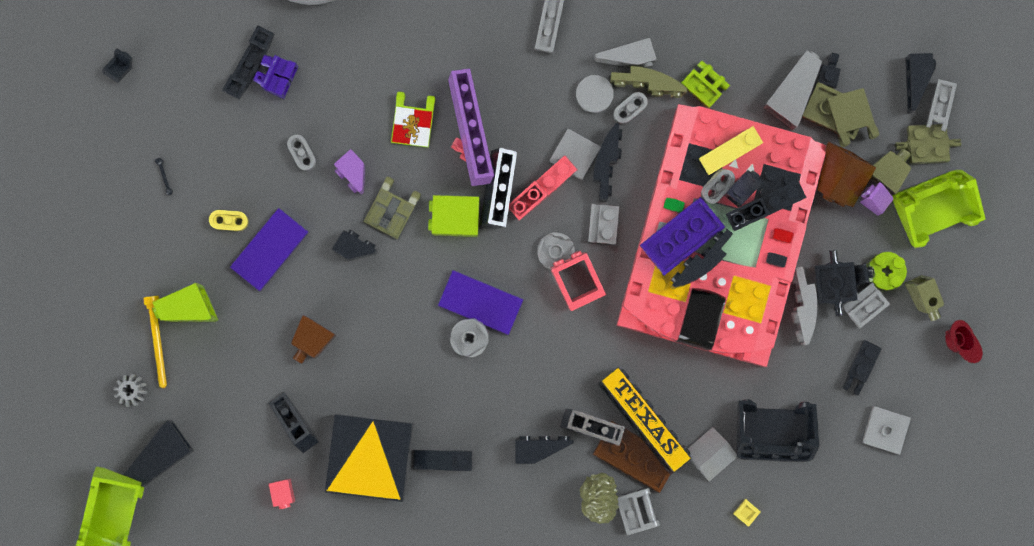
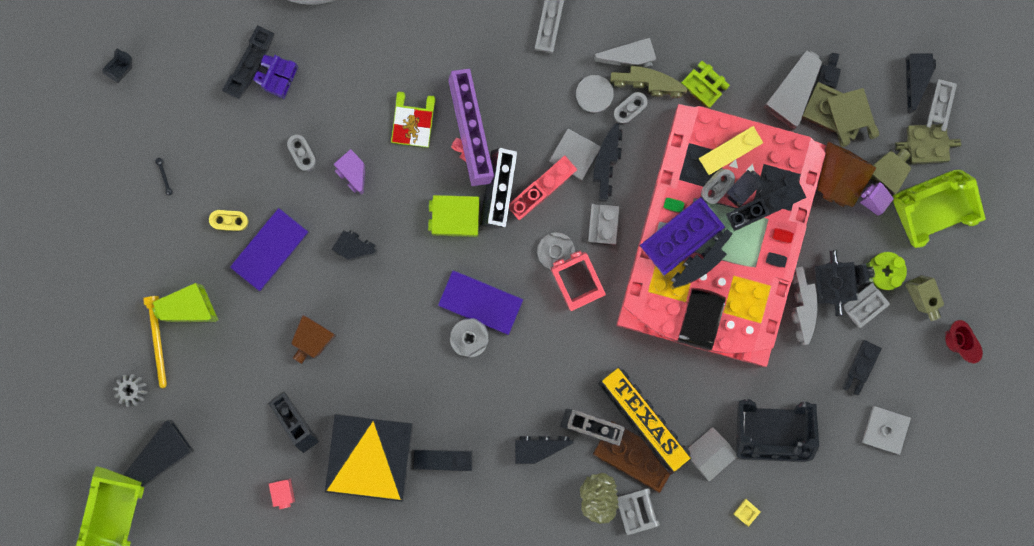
olive flag [364,177,421,239] -> none

